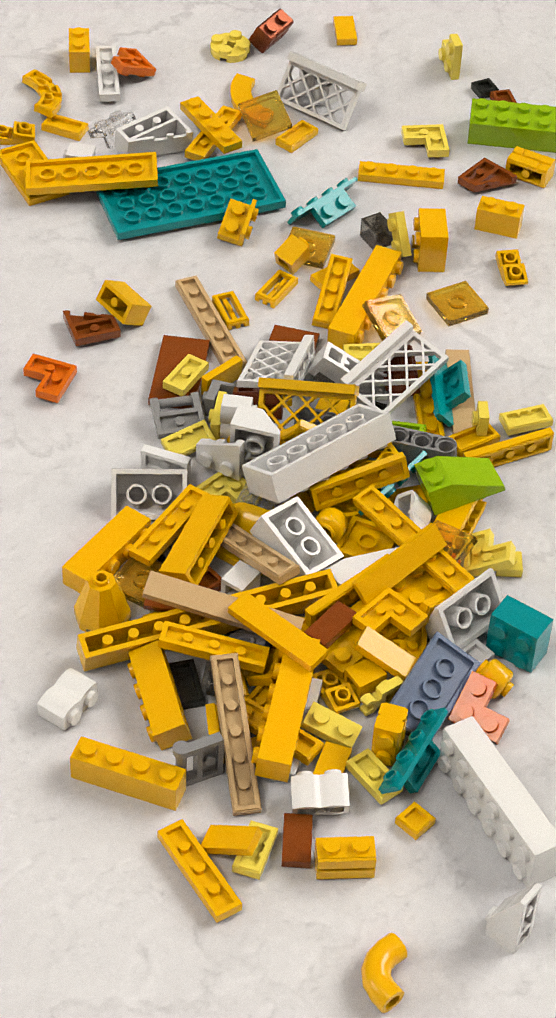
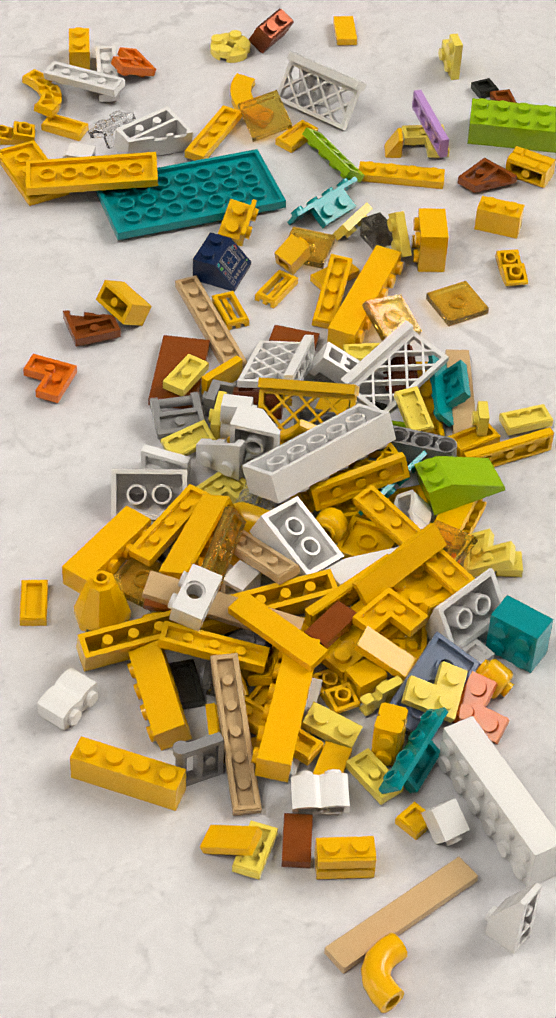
yellow plate [157,819,242,923] -> none
yellow plate [180,96,242,154] -> none
none -> yellow tile [20,580,48,626]
none -> white plate [43,61,125,97]
none -> white brick [167,564,223,632]
none -> dark blue slope [193,232,251,292]
none -> clear yellow plate [201,506,246,592]
none -> lime plate [302,127,365,182]
none -> tan tile [324,857,478,974]
none -> light yellow plate [332,202,373,241]
none -> yellow slope [384,128,403,158]
none -> light yellow plate [394,386,434,432]
none -> light yellow plate [401,661,468,723]
none -> lavender tile [412,90,449,158]
none -> white brick [421,798,470,846]

